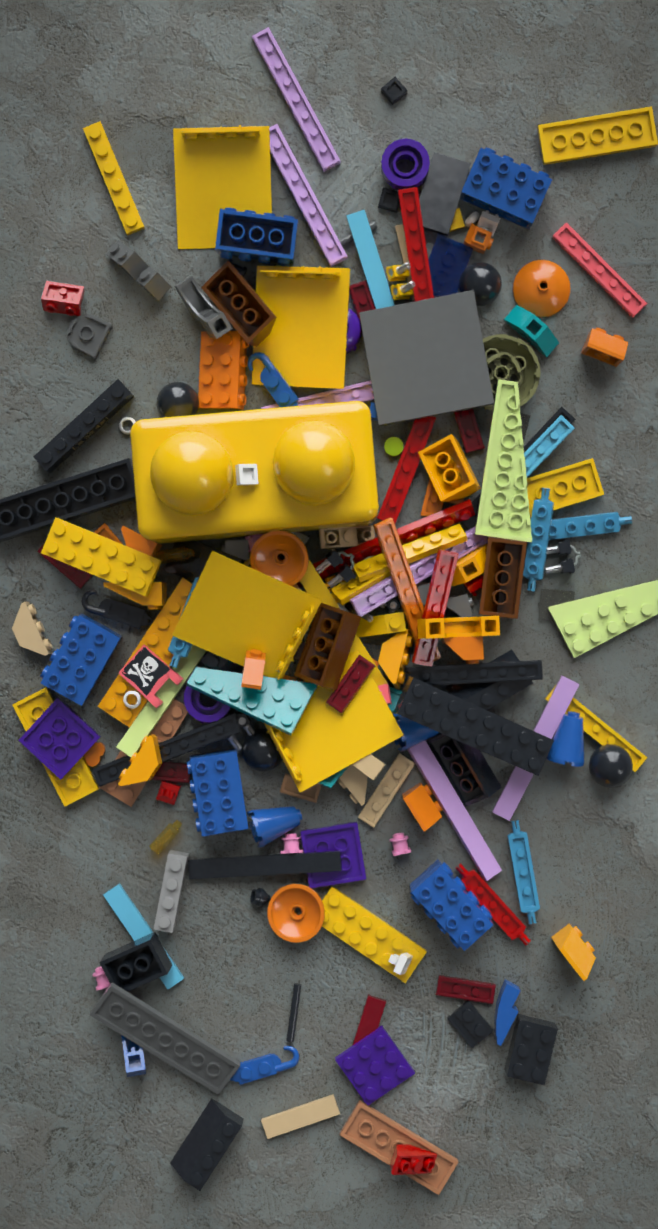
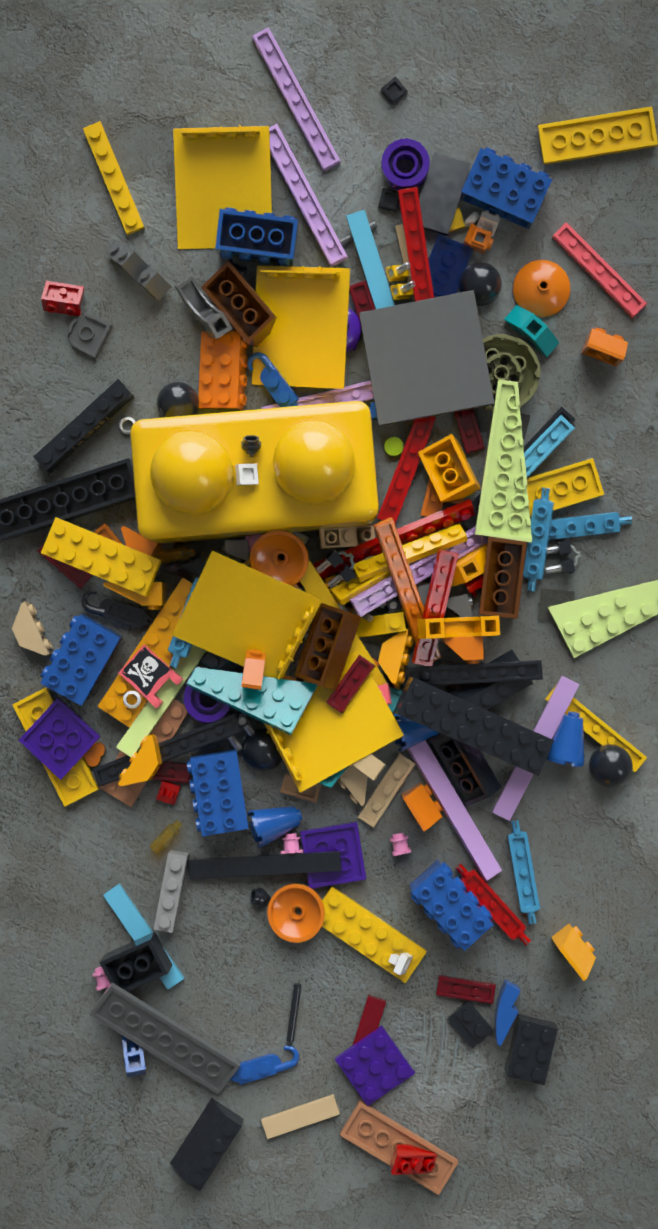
none -> black plate [241,435,261,457]

